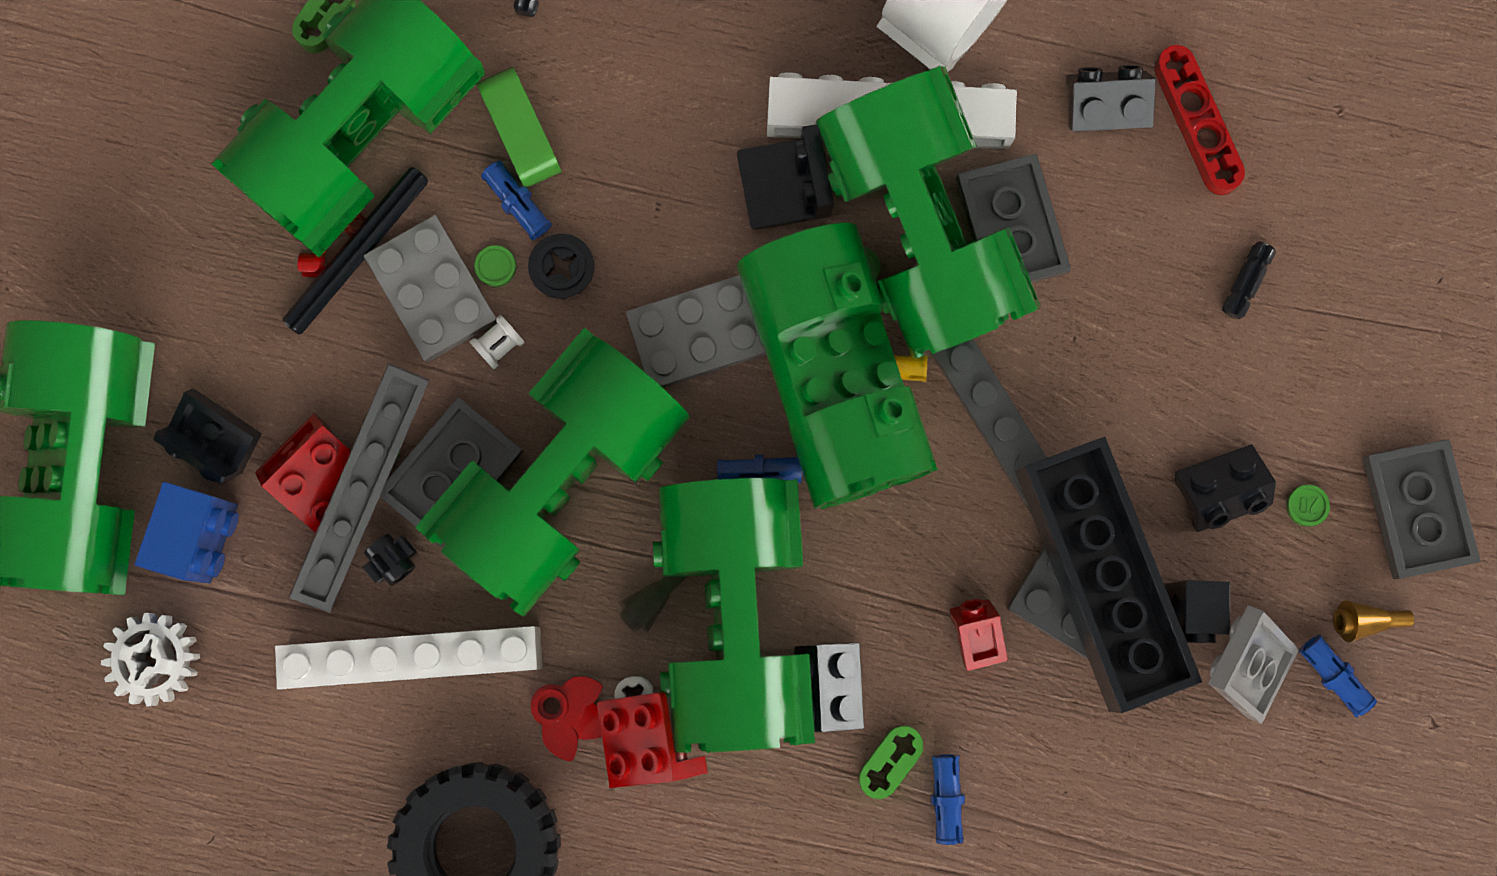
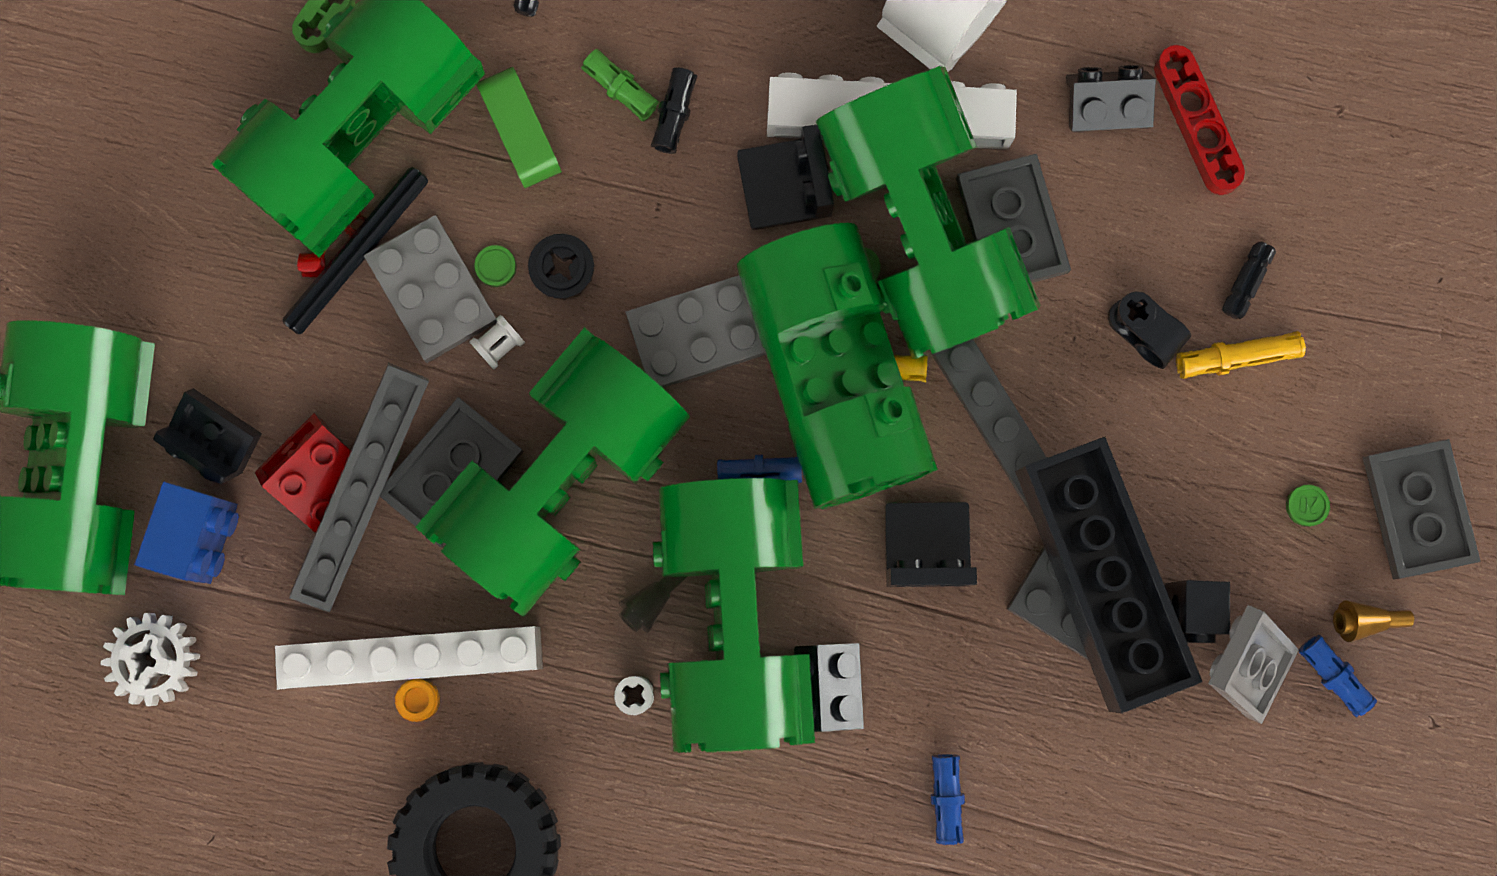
black gear [362,533,417,586] -> none
blue pin [481,160,552,240] -> none
red plate [530,676,603,762] -> none
red bracket [597,692,708,788] -> none
bright green beam [858,725,923,799] -> none
bracket [949,599,1008,671] -> none
black bracket [1174,444,1276,532] -> none
none -> light orange tile [395,679,440,722]
none -> bright green pin [581,49,659,121]
none -> black pin [651,67,697,154]
none -> black bracket [885,502,977,587]
none -> black piece [1108,292,1191,369]
none -> yellow pin [1176,331,1306,379]

